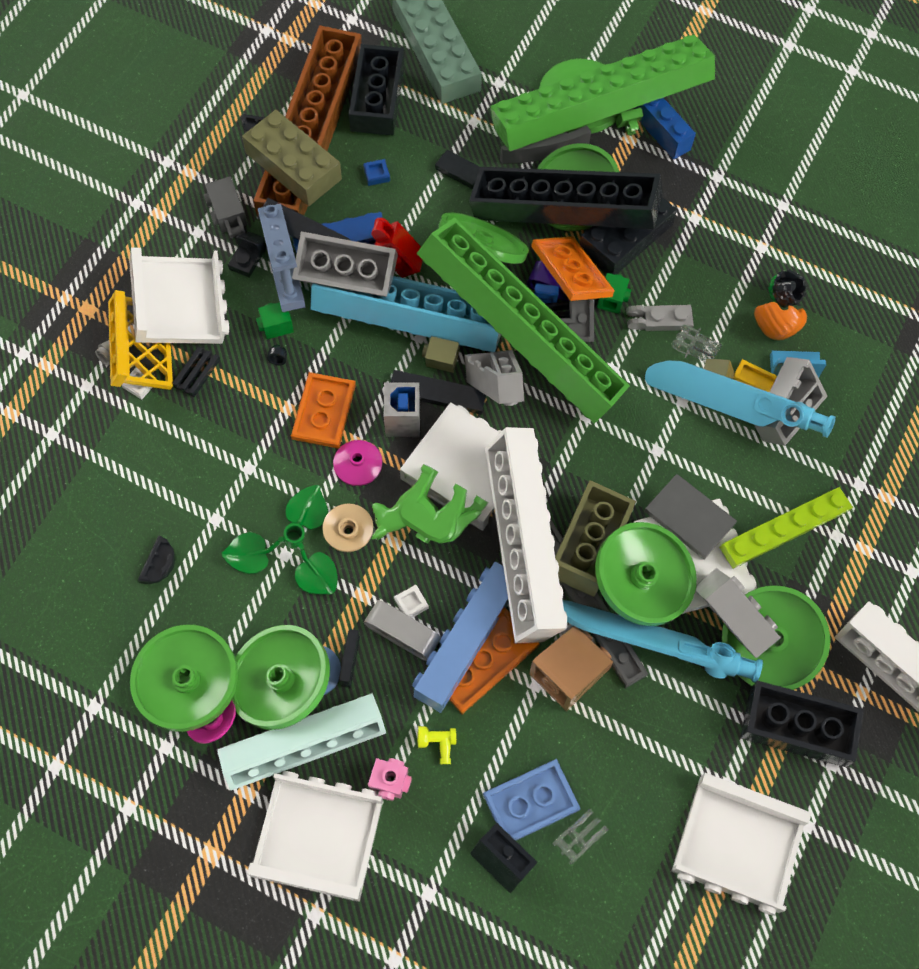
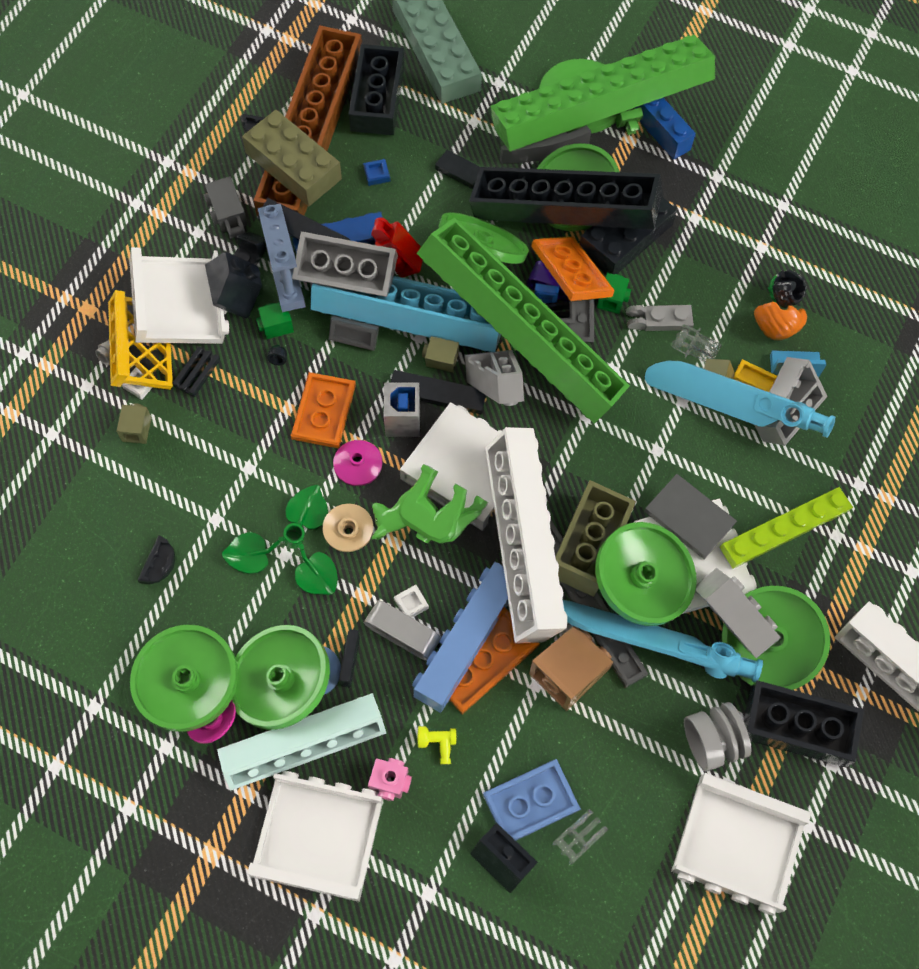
none -> olive brick [116,403,152,444]
none -> black slope [205,251,262,318]
none -> dark grey tile [329,315,379,351]
none -> light grey wheel [684,702,751,772]

